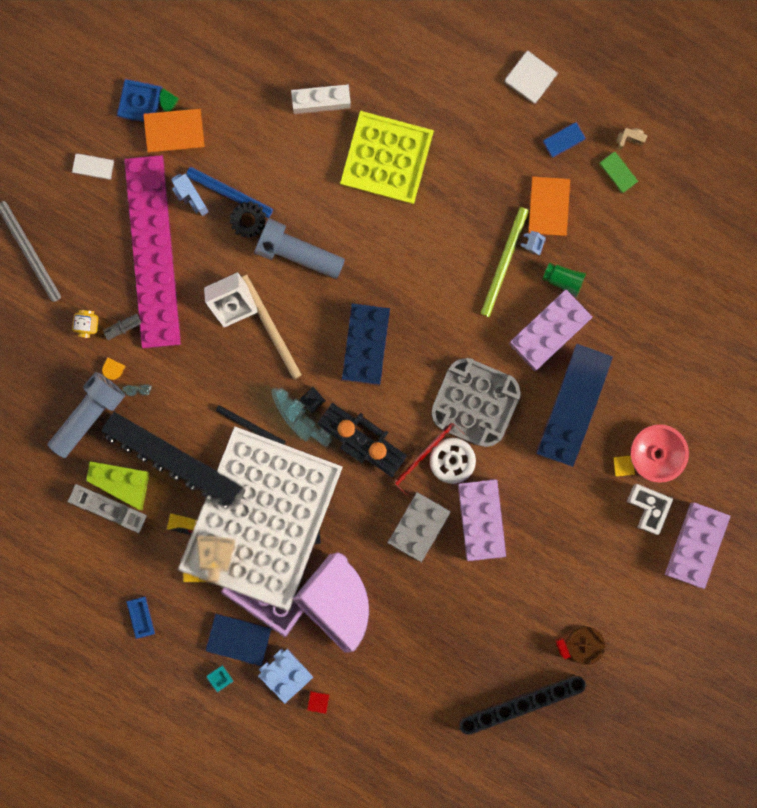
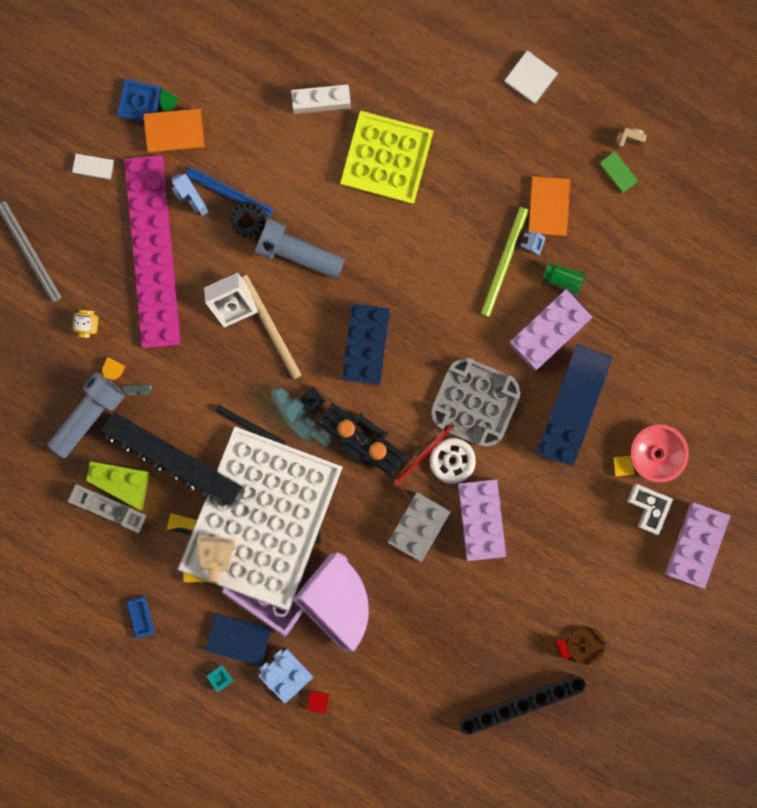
dark grey axle [103,314,141,341] -> none
blue tile [543,122,586,158] -> none

